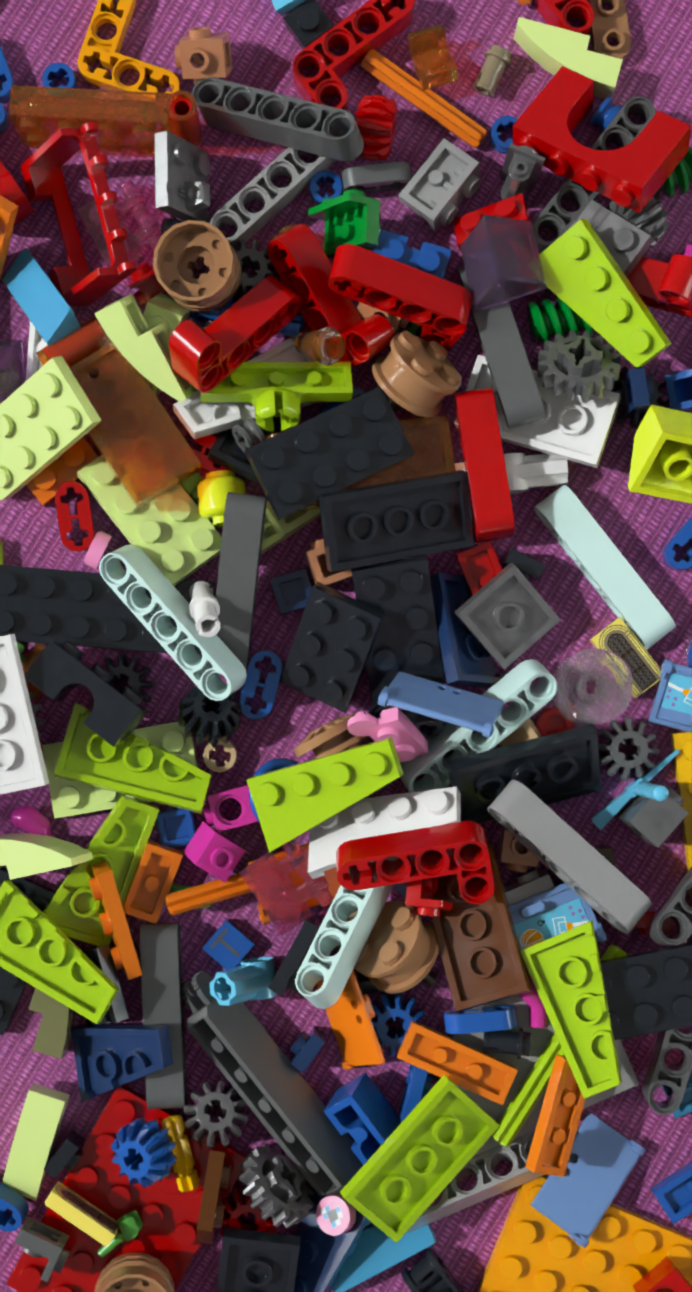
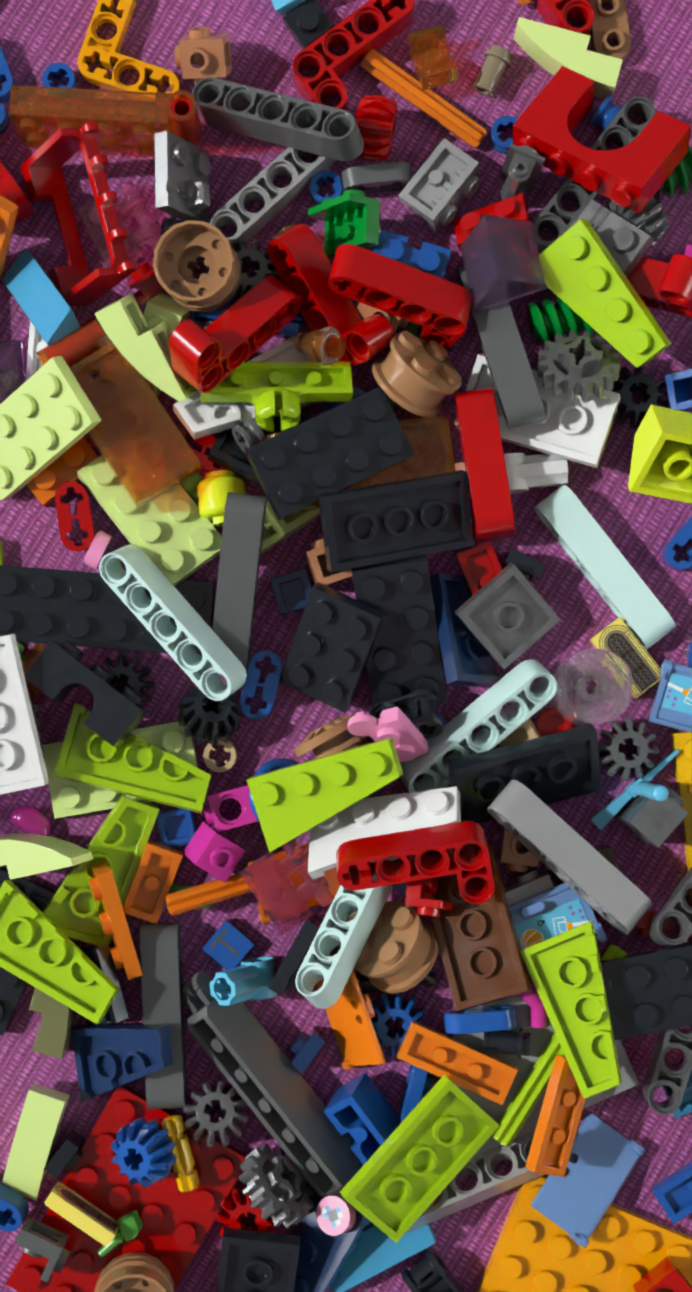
white pin [189,581,220,637] -> none
reddish brown wing [197,1150,231,1245] -> none
medium blue door [378,671,504,738] -> none
dark blue plate [623,367,654,414] -> none

